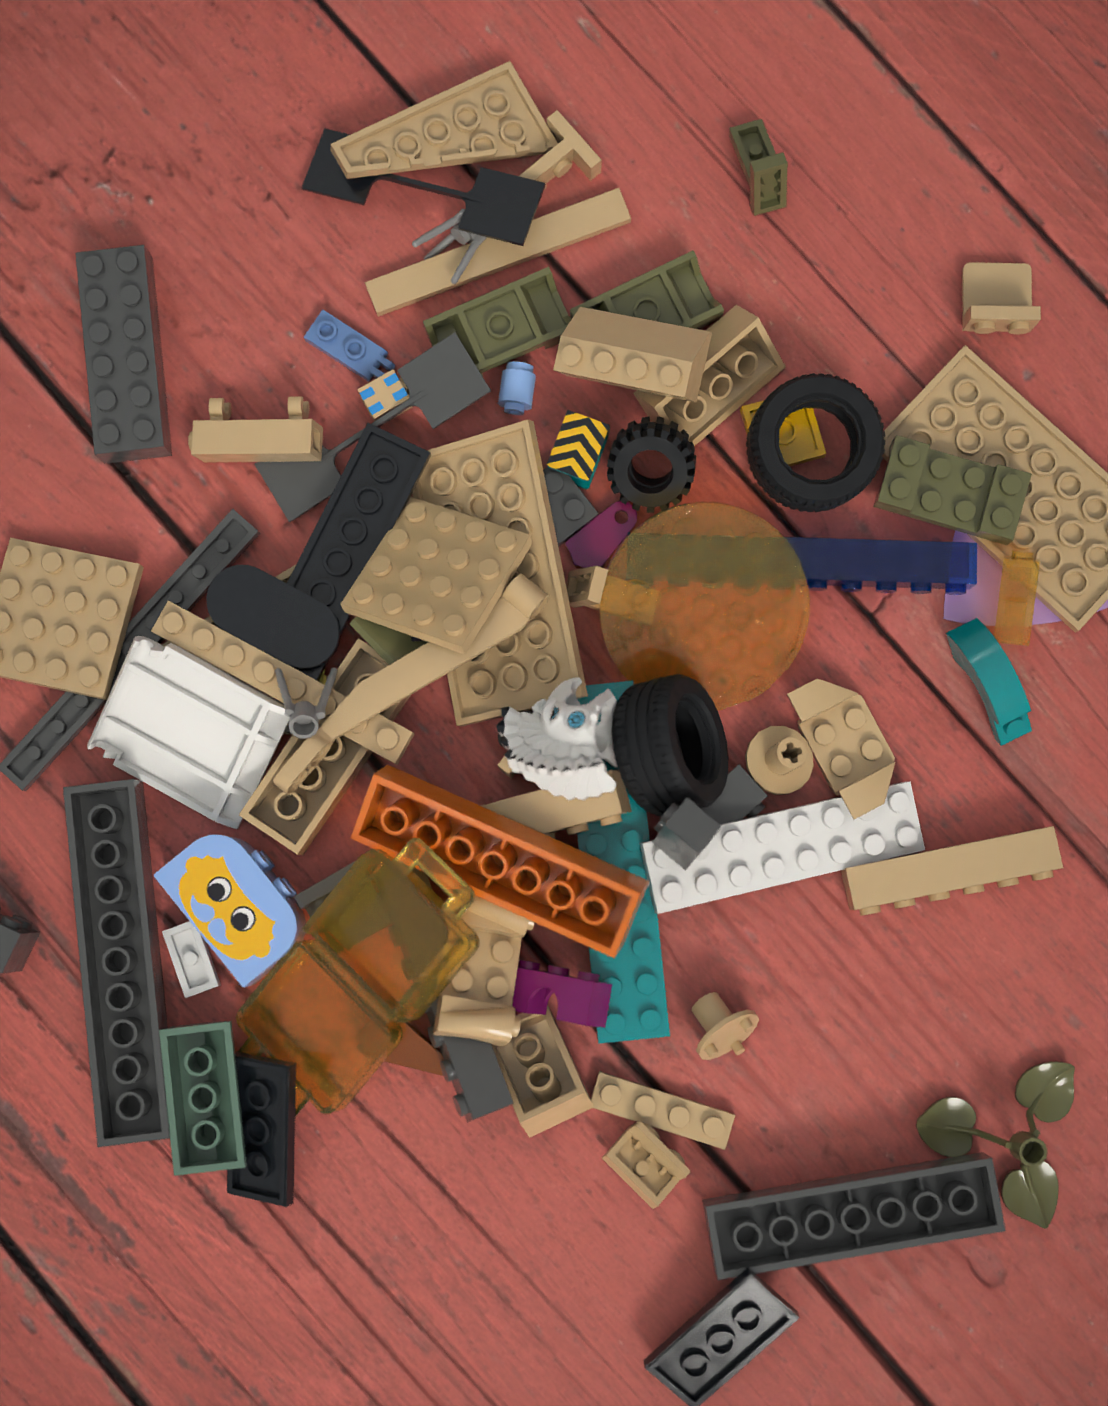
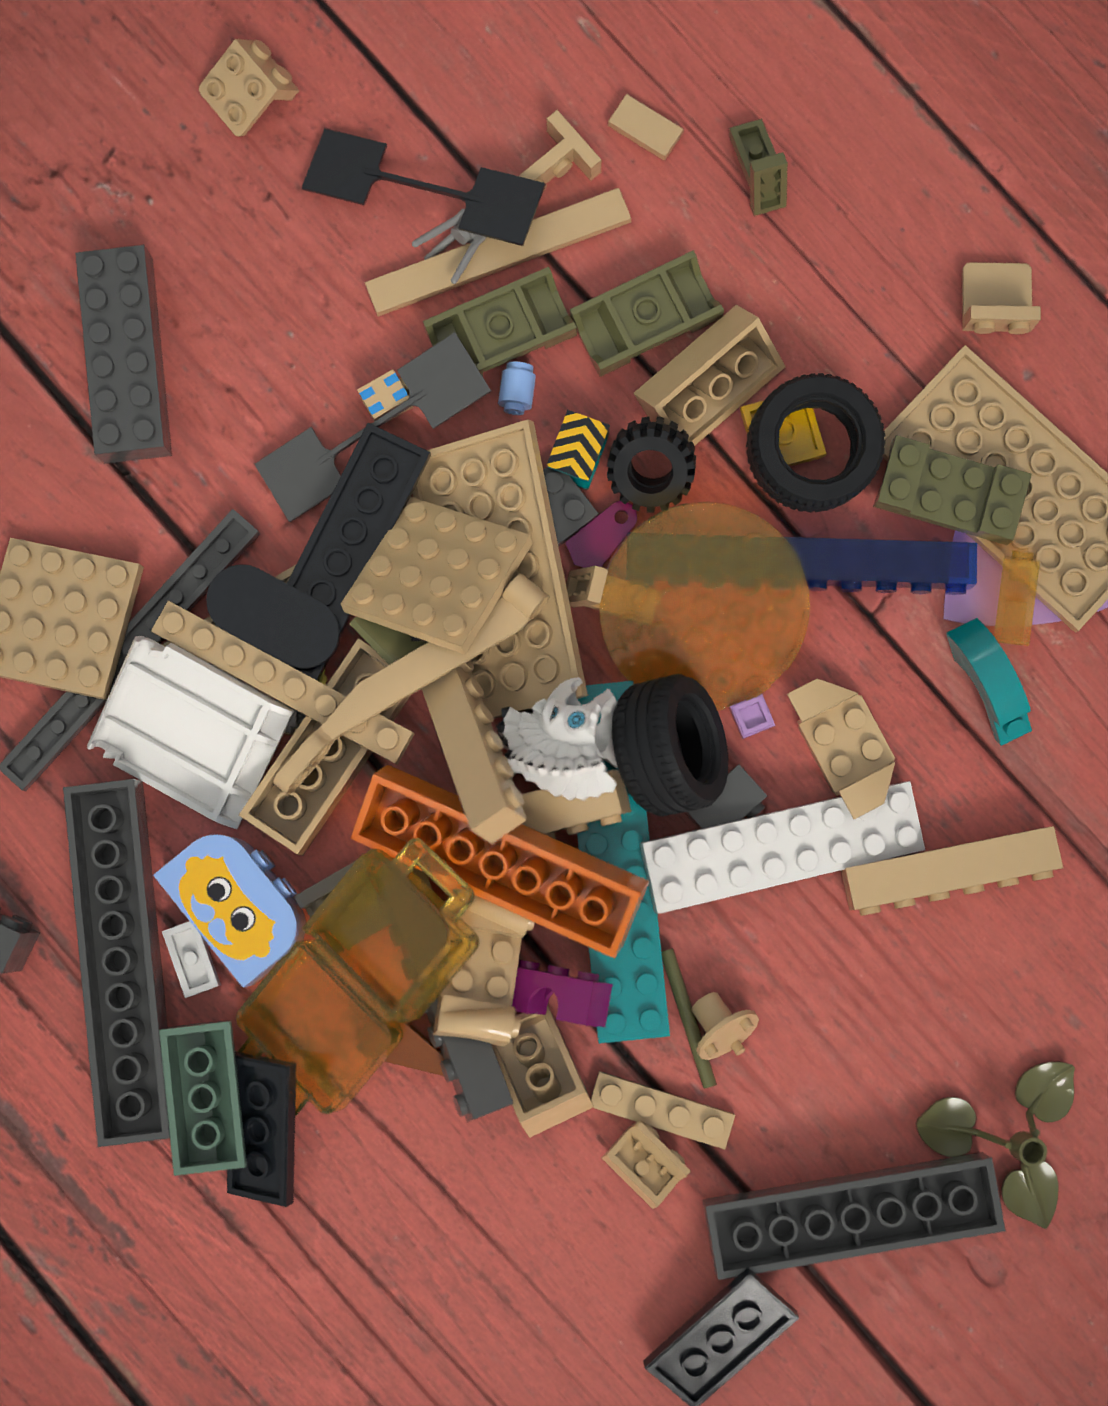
tan brick [188,397,323,462] -> none
light grey plant [275,667,337,740] -> none
medium blue hinge [304,309,396,381] -> none
tan wing [330,61,558,179] -> none
tan slope [553,307,712,402] -> none
dark grey brick [652,797,722,871] -> none
tan piece [745,726,814,795] -> none
none -> tan bracket [199,39,299,136]
none -> tan brick [422,660,527,844]
none -> tan tile [608,94,683,161]
none -> olive bar [661,948,717,1089]
none -> lavender tile [729,693,775,739]

